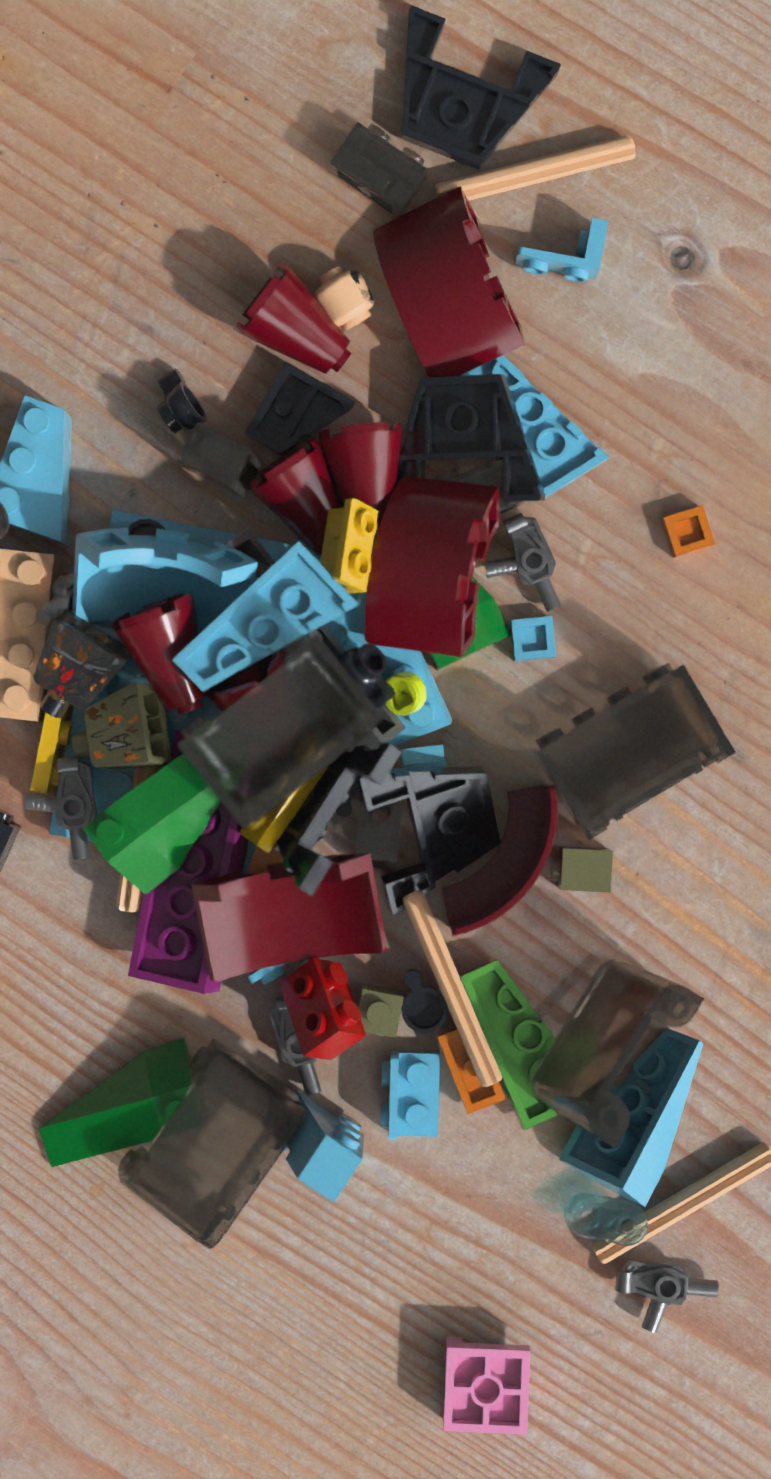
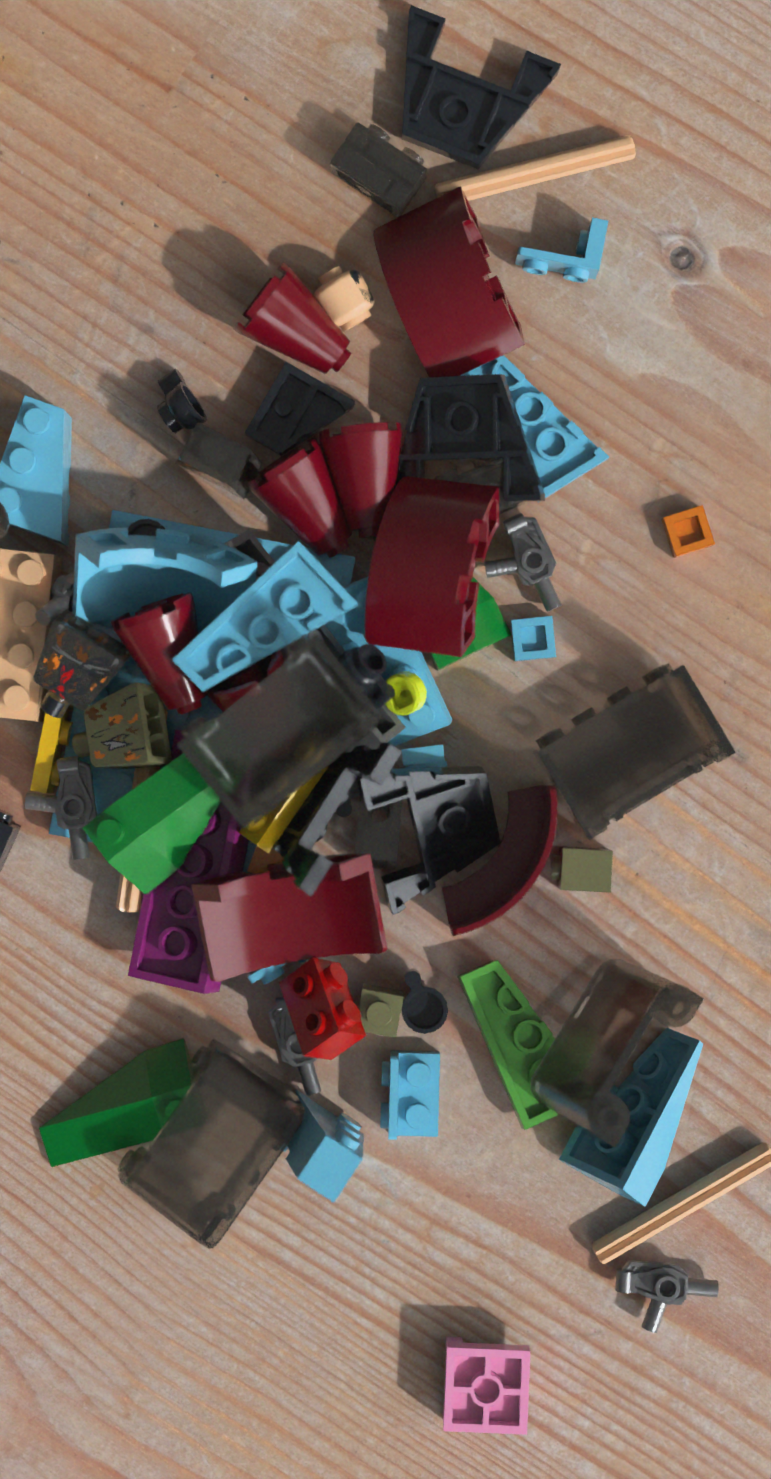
yellow bracket [320,498,378,593] -> none
light nougat axle [403,890,502,1087] -> none
orange plate [437,1027,506,1115] -> none
clear light blue plate [564,1193,648,1246] -> none

